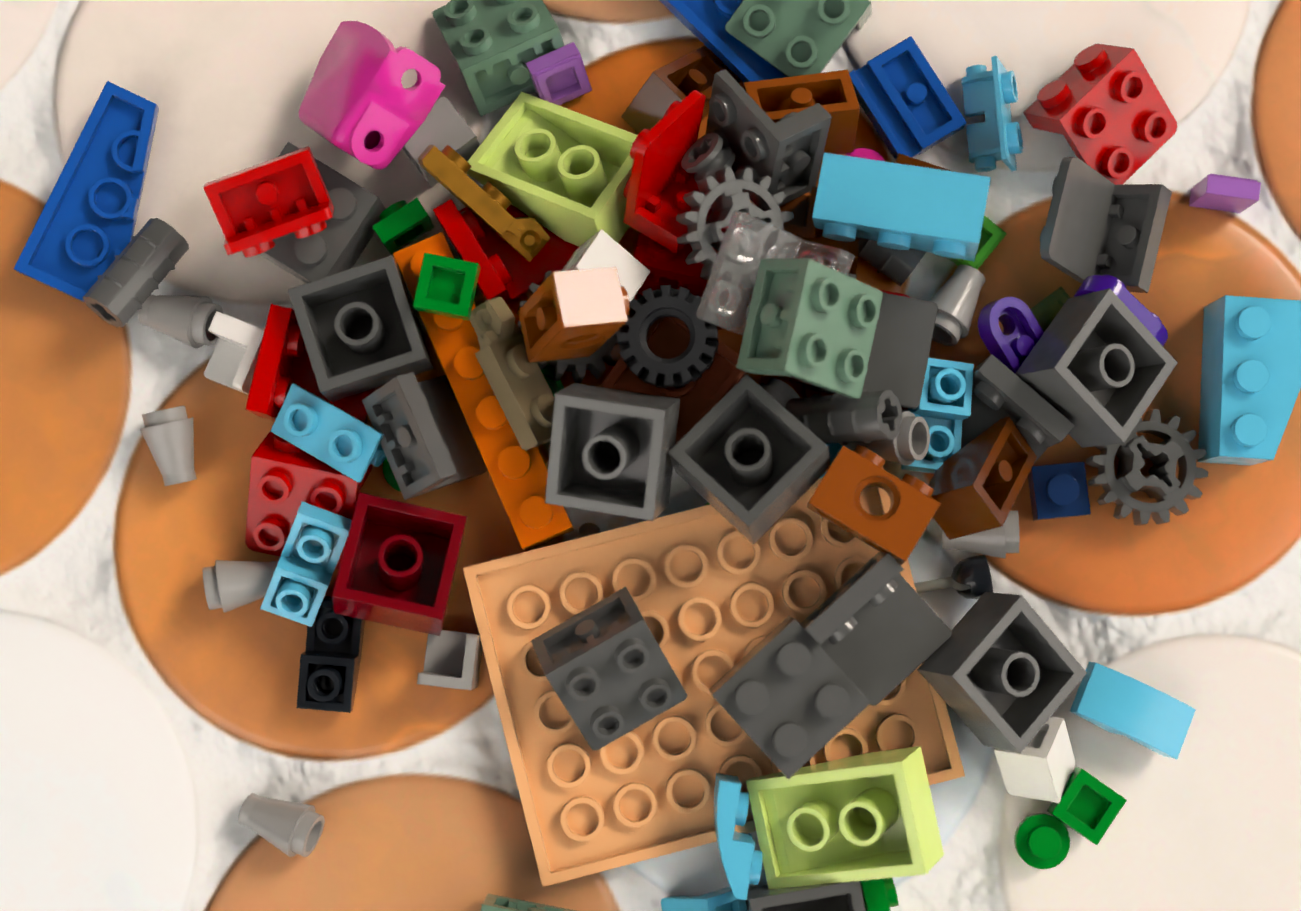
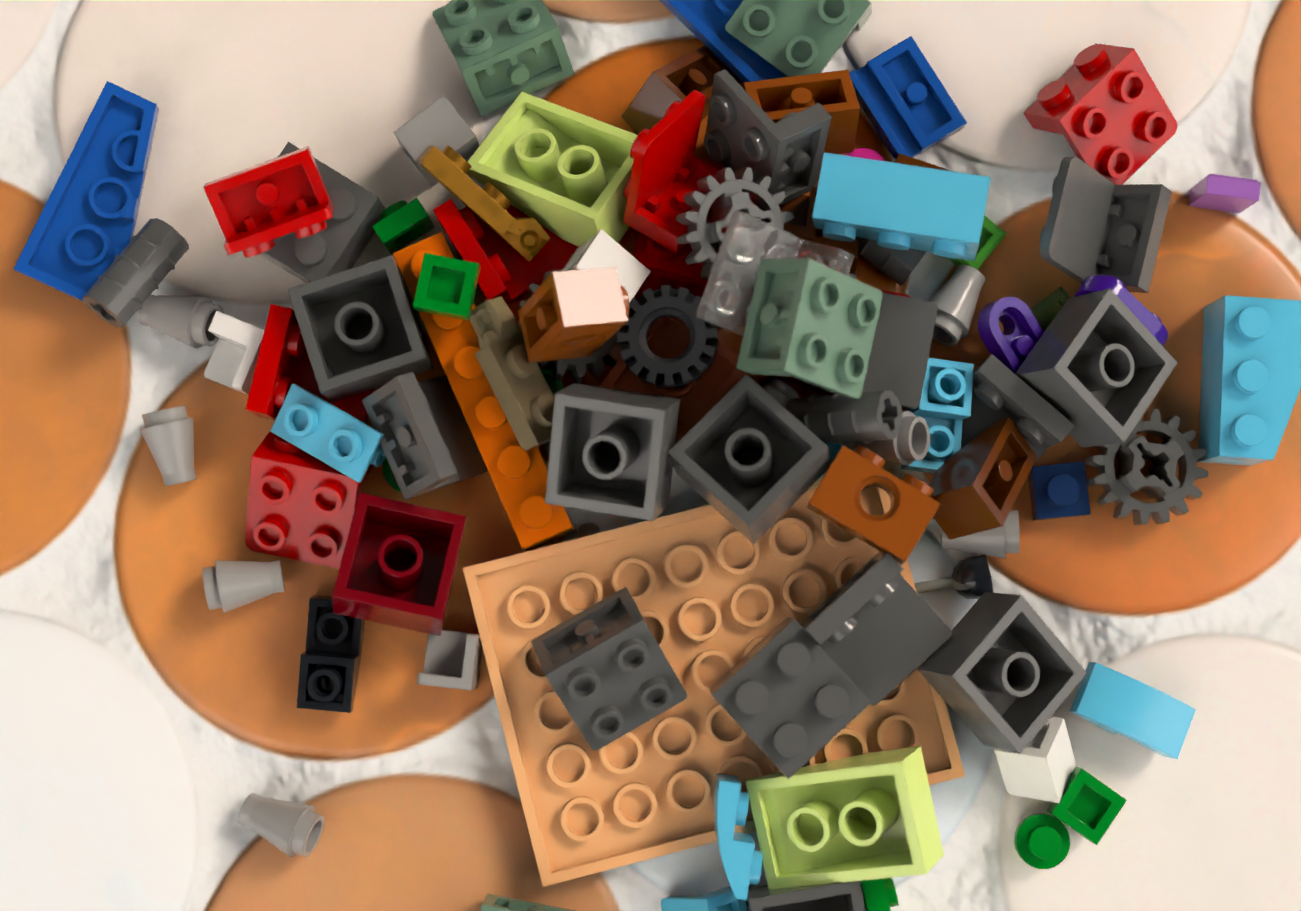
medium azure slope [260,501,352,627] -> none
dark pink piece [298,21,445,170] -> none
medium lavender tile [526,42,592,105] -> none
dark grey bush [681,132,736,183] -> none
medium azure hinge [961,56,1023,172] -> none

